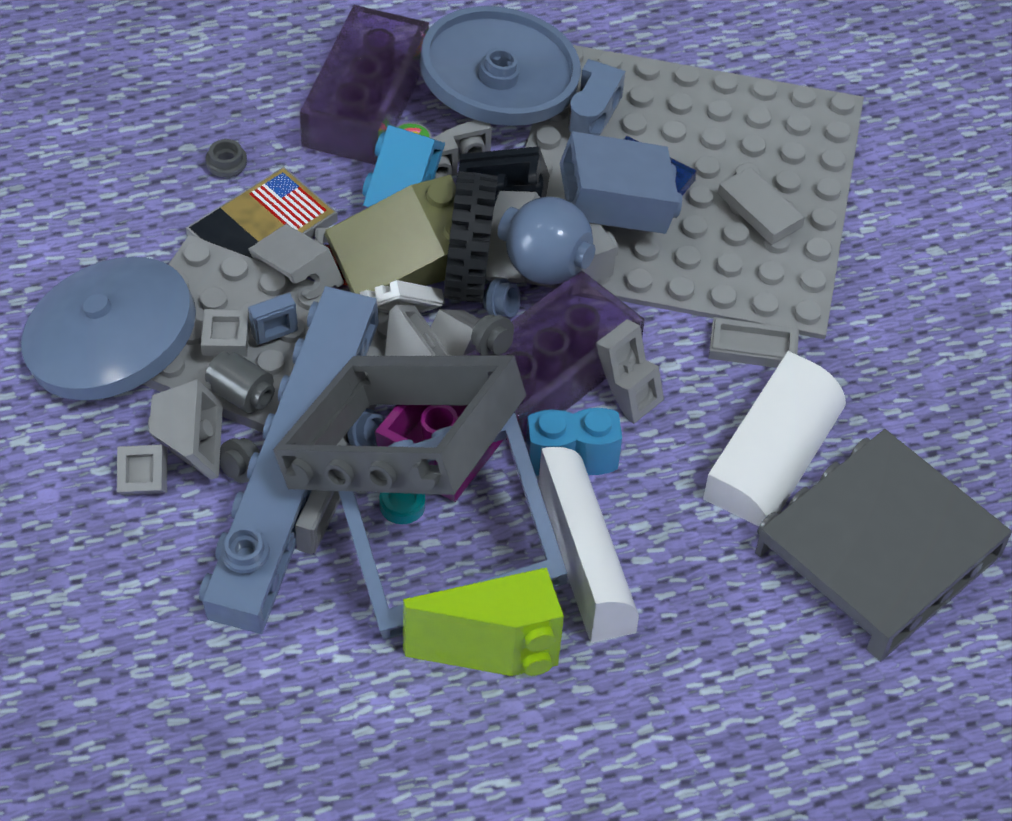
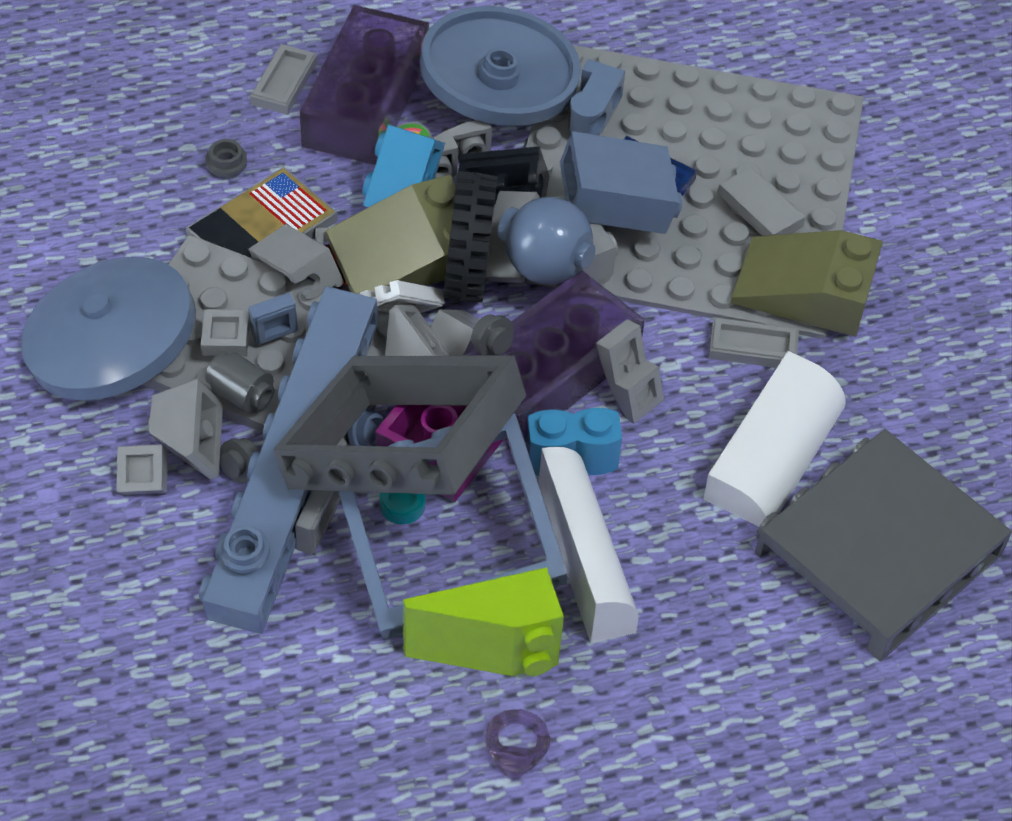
sand blue plate [483,278,521,318] -> none
none -> light grey tile [250,44,318,115]
none -> clear purple piece [485,709,551,779]
none -> olive slope [731,230,883,337]

